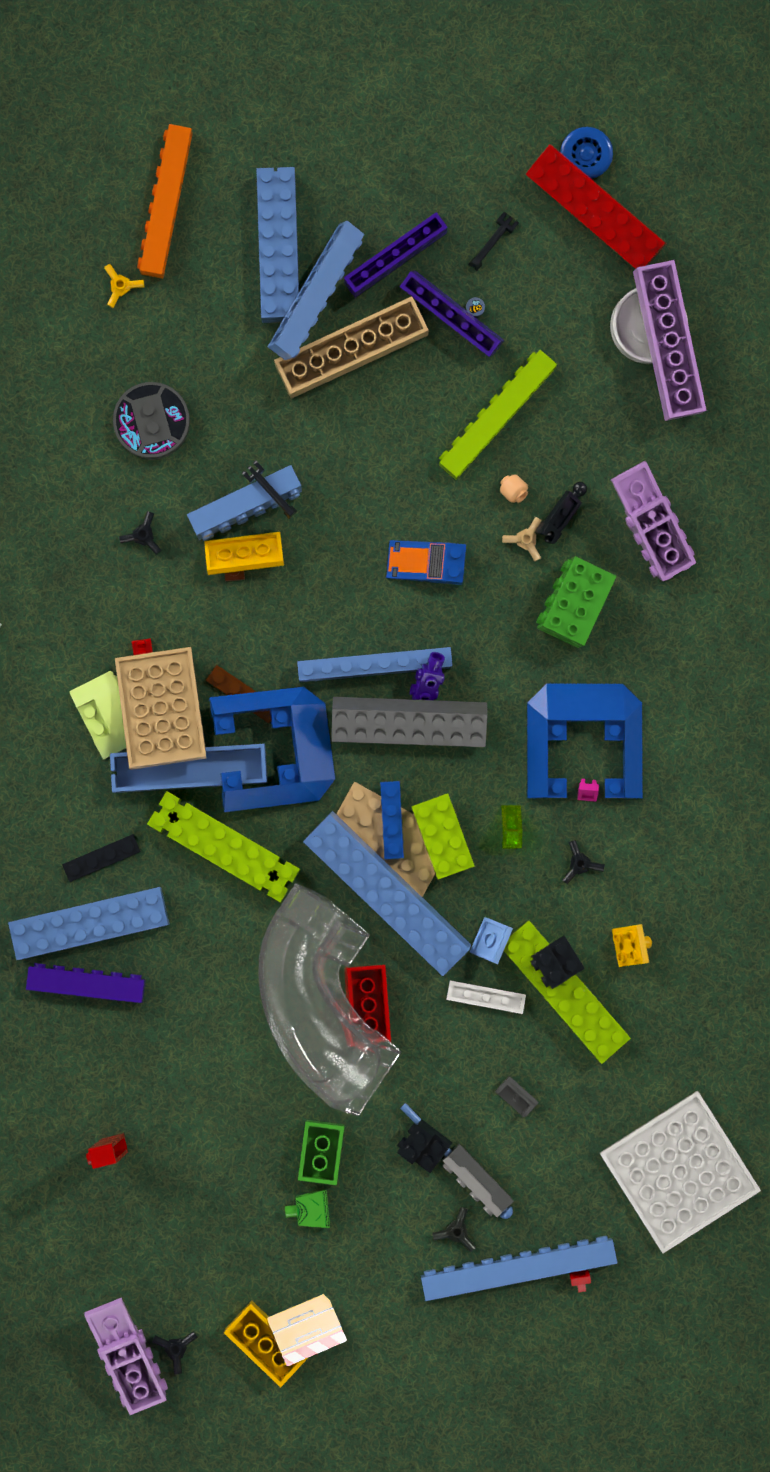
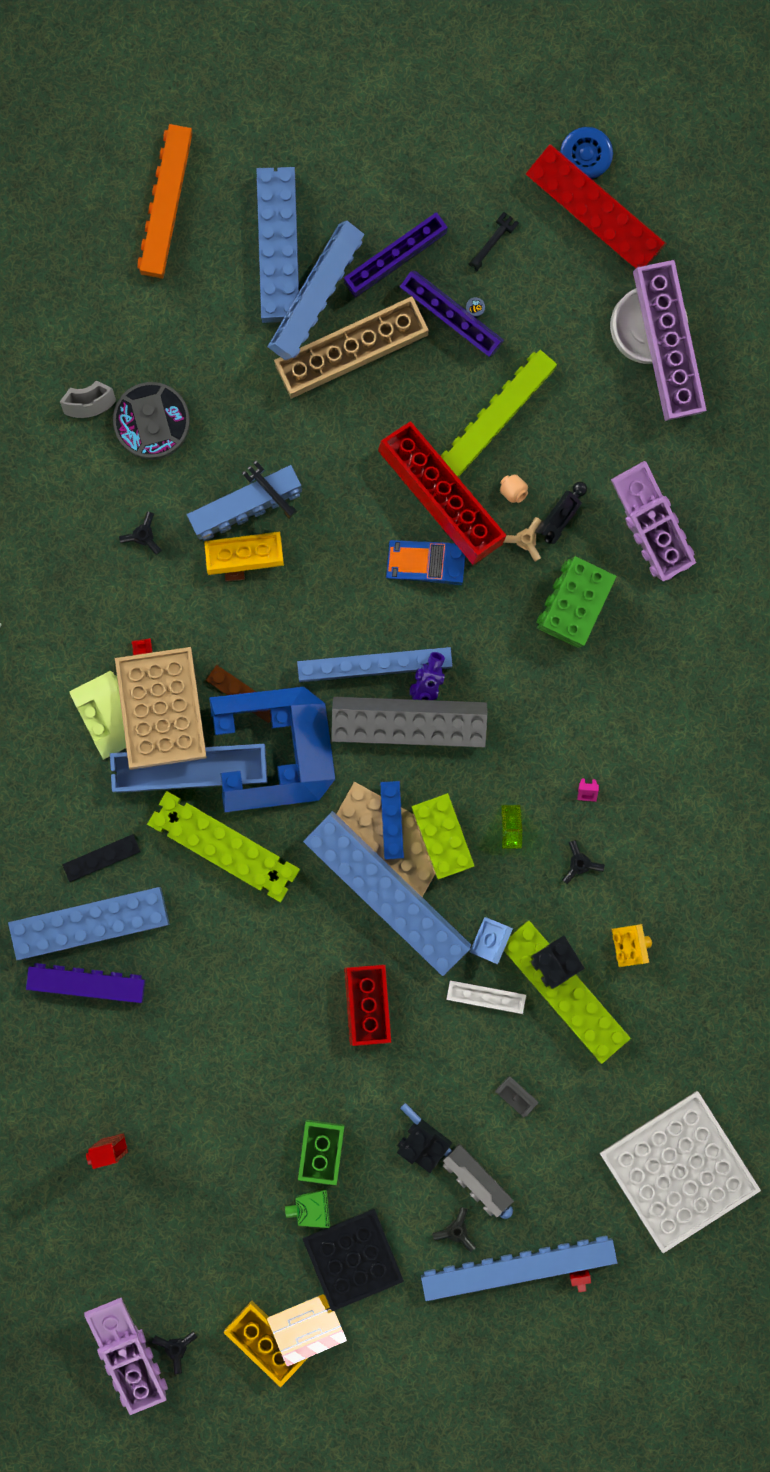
yellow piece [104,264,145,308] -> none
clear piece [258,883,401,1116] -> none
blue slope [527,684,643,798] -> none
none -> light grey brick [60,381,116,418]
none -> black plate [302,1208,404,1311]
none -> red brick [378,421,507,565]

